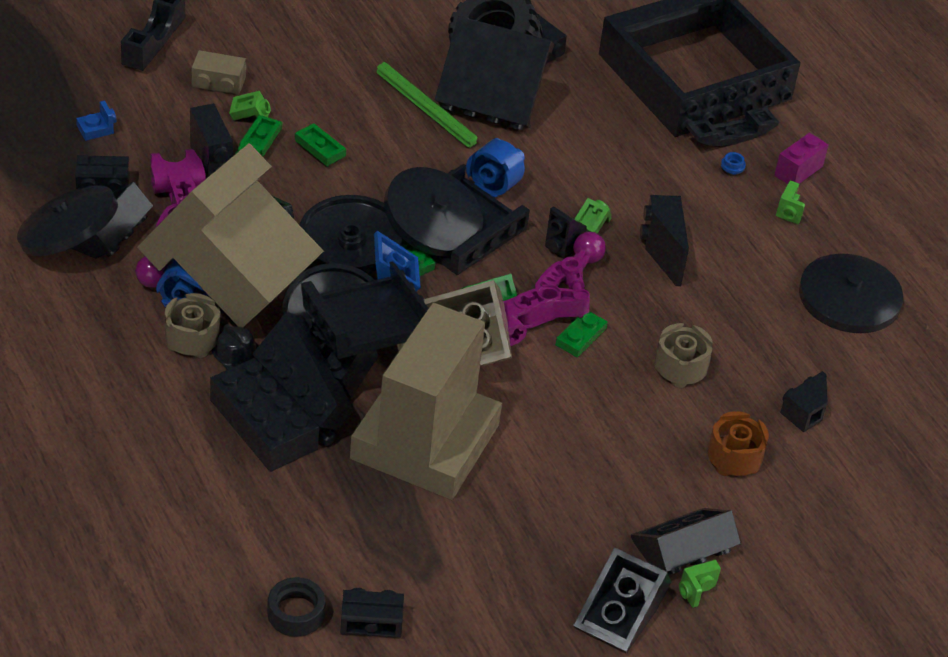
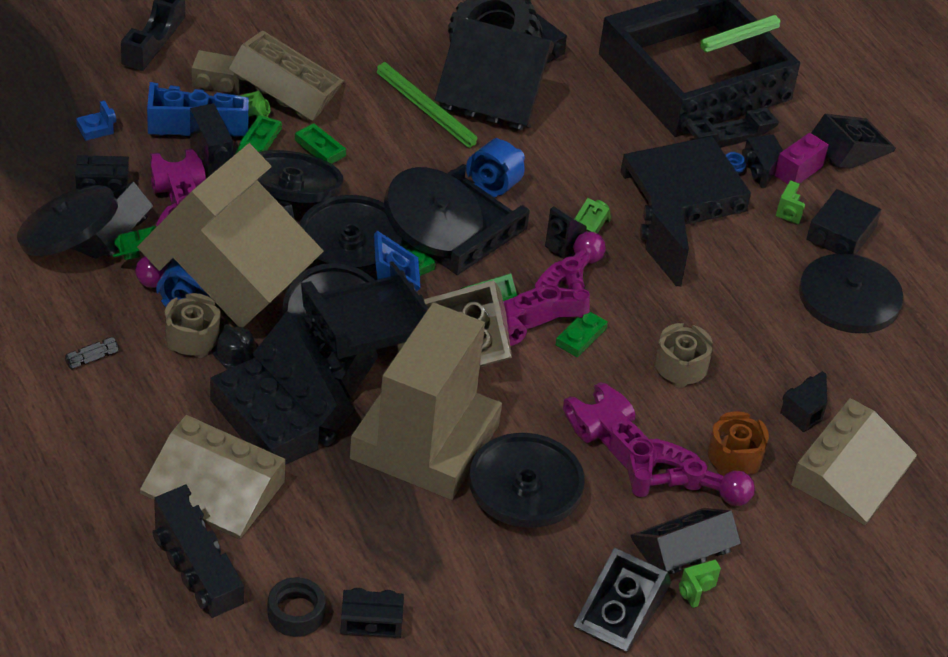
none -> black axle [65,337,118,369]
none -> green hinge [113,226,157,260]
none -> dark tan slope [140,415,286,539]
none -> blue wedge [147,82,249,137]
none -> black wedge [152,484,244,618]
none -> dark tan slope [229,30,344,121]
none -> black dish [258,150,344,203]
none -> black dish [469,433,585,528]
none -> magenta piece [563,382,755,506]
none -> black panel [620,136,751,225]
none -> bright green axle [700,15,781,53]
none -> black slope [742,134,783,188]
none -> dark tan slope [791,398,917,526]
none -> black brick [806,189,882,255]
none -> black slope [811,114,896,168]

